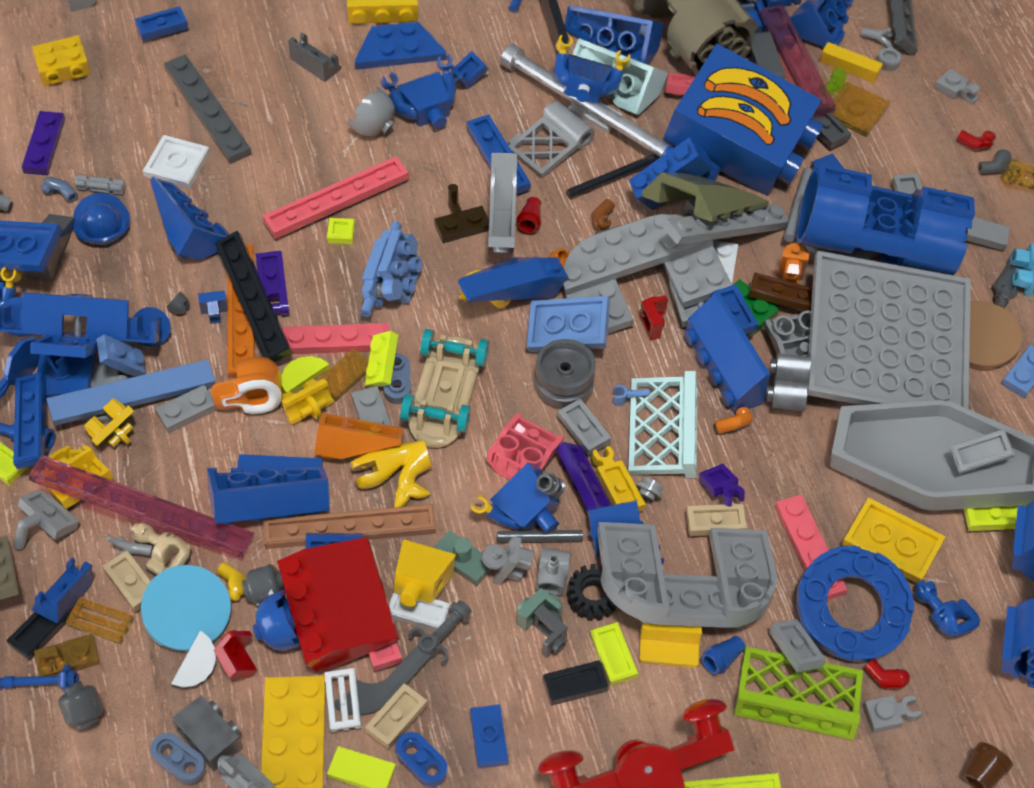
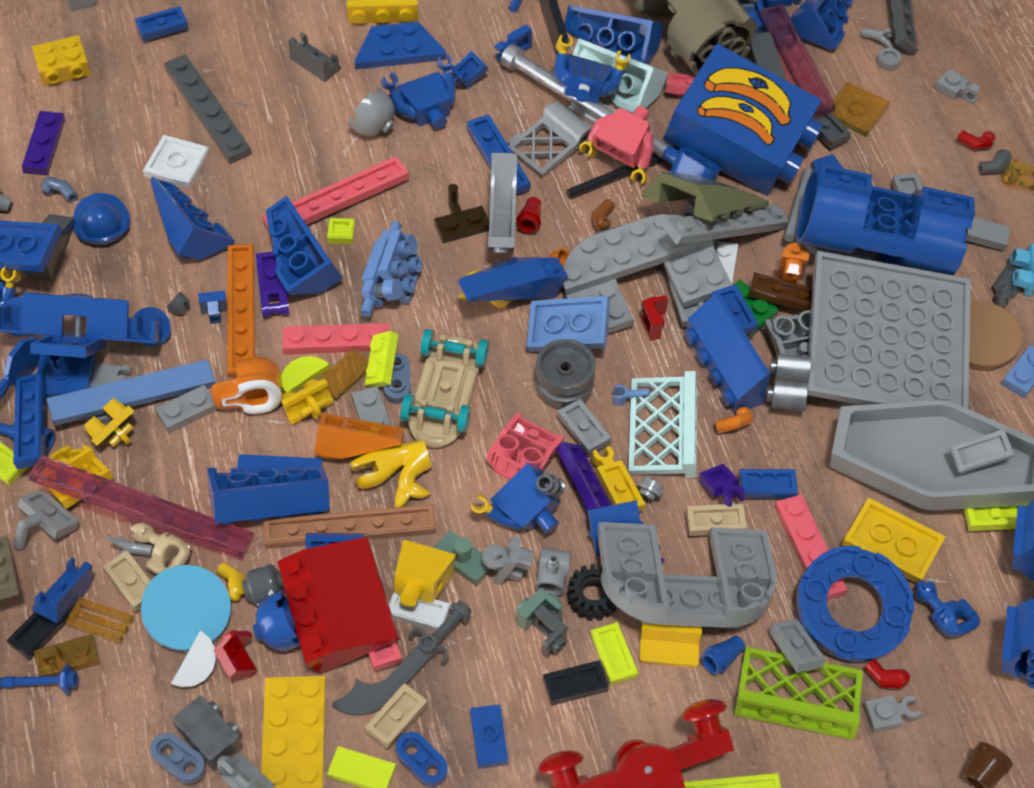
dark grey head [58,681,103,730] -> none
light grey axle [75,174,126,195] -> none
medium blue plate [96,334,146,377] -> none
black tile [215,230,293,362] -> none
white tile [325,668,362,733] -> none
dark grey bar [497,530,583,543] -> none
blue brick [629,137,713,210] -> none
clear neon green arm [819,68,847,97] -> none
yellow piece [820,42,883,83] -> none
none -> blue wedge [266,196,343,295]
none -> blue plate [495,24,532,62]
none -> coral torso [579,106,653,185]
none -> blue plate [739,469,798,498]

